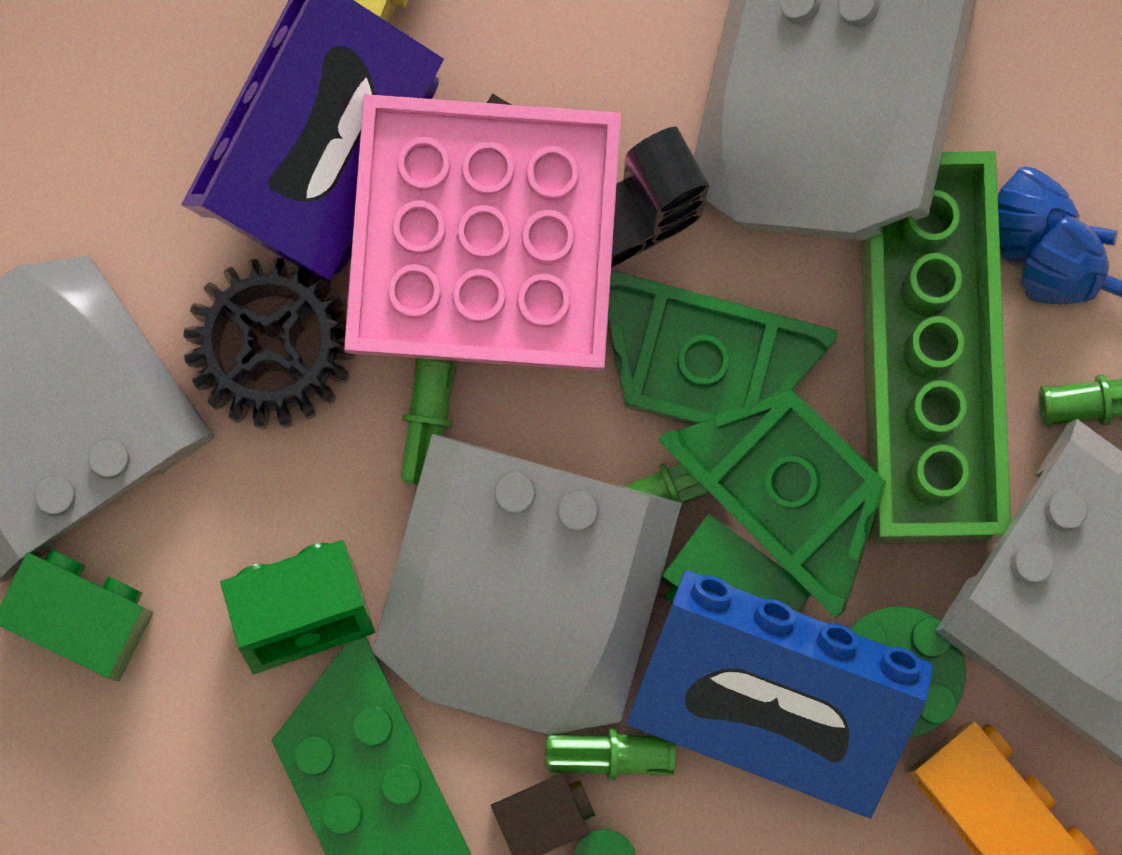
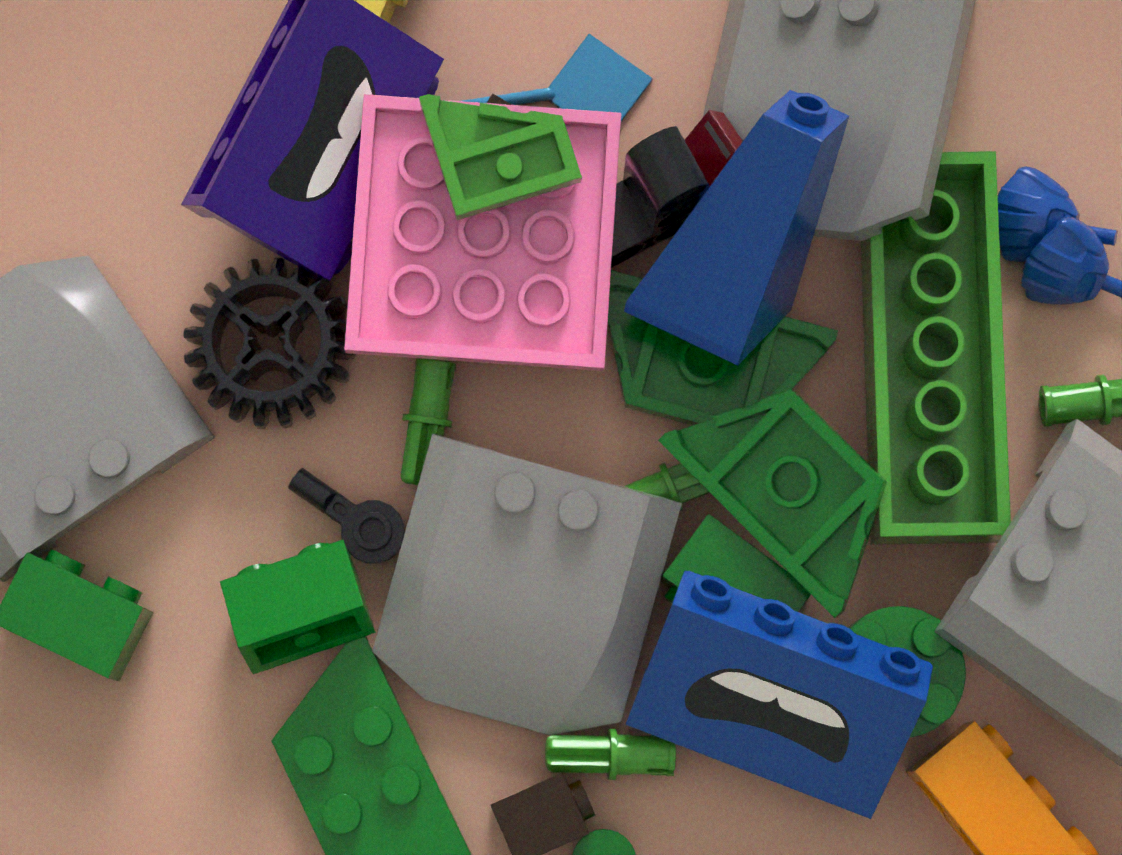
none -> black plate [288,468,405,564]
none -> bright green wing [419,94,582,220]
none -> dark azure piece [462,34,653,121]
none -> blue slope [624,90,849,366]
none -> dark red tile [685,110,743,187]

